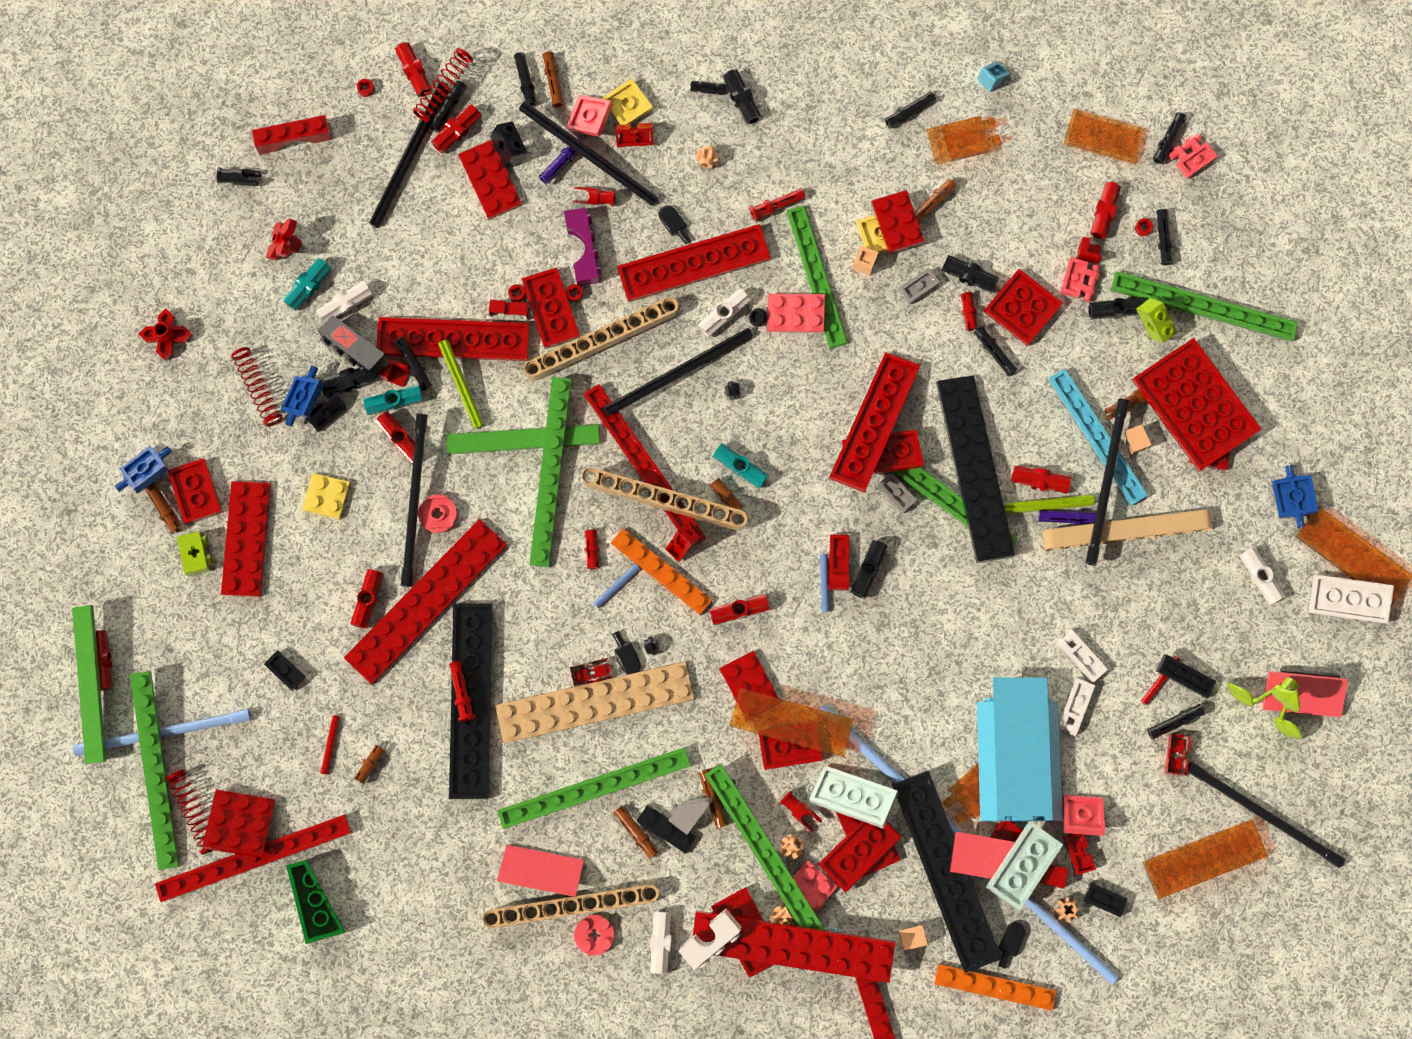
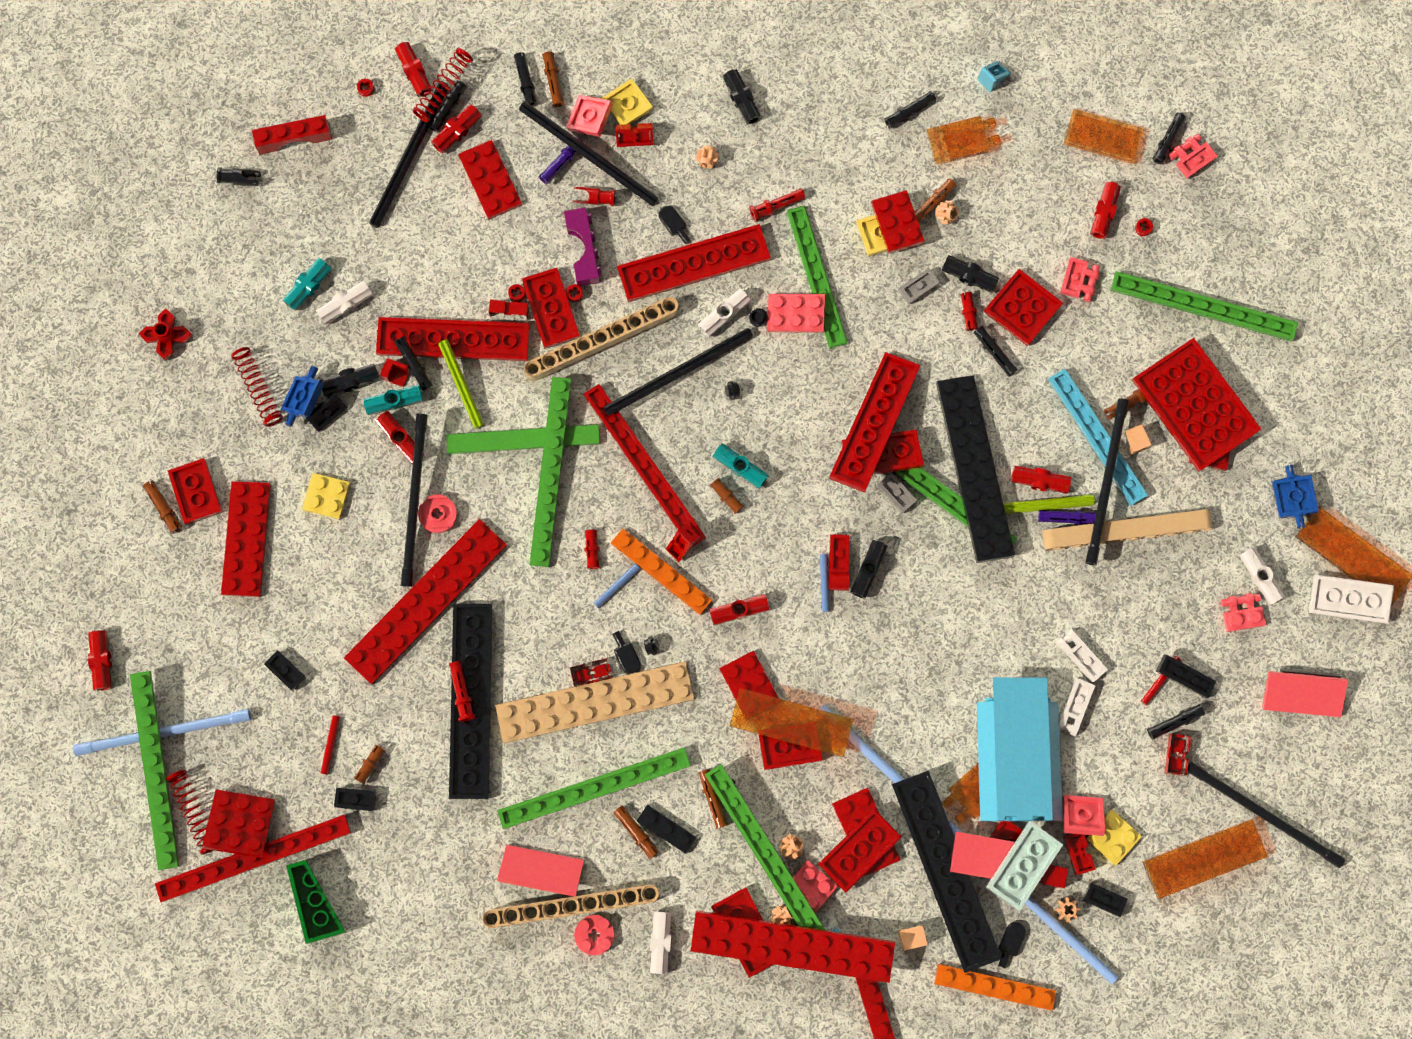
bright green tile [72,605,107,764] -> none
blue plate [115,446,172,494] -> none
lime brick [177,531,213,577] -> none
red plant [266,218,302,261] -> none
brick [317,315,390,379] -> none
red piece [350,569,384,629] -> none
black brick [490,121,528,168] -> none
tan beam [582,467,747,531] -> none
light grey slope [668,797,713,835] -> none
white arch [679,909,742,970] -> none
black axle [690,81,726,95] -> none
red piece [779,790,822,832] -> none
light aqua plate [809,765,898,828] -> none
light nougat panel [853,246,878,276] -> none
red panel [1076,236,1102,264] -> none
black piece [1088,298,1147,320] -> none
lime brick [1136,298,1177,343] -> none
black pin [1156,209,1173,266] -> none
lime plant [1226,677,1303,740] -> none
none -> black plate [334,788,377,812]
none -> light nougat gear [935,201,959,225]
none -> light yellow plate [1086,810,1142,866]
none -> coral plate [1221,593,1266,632]

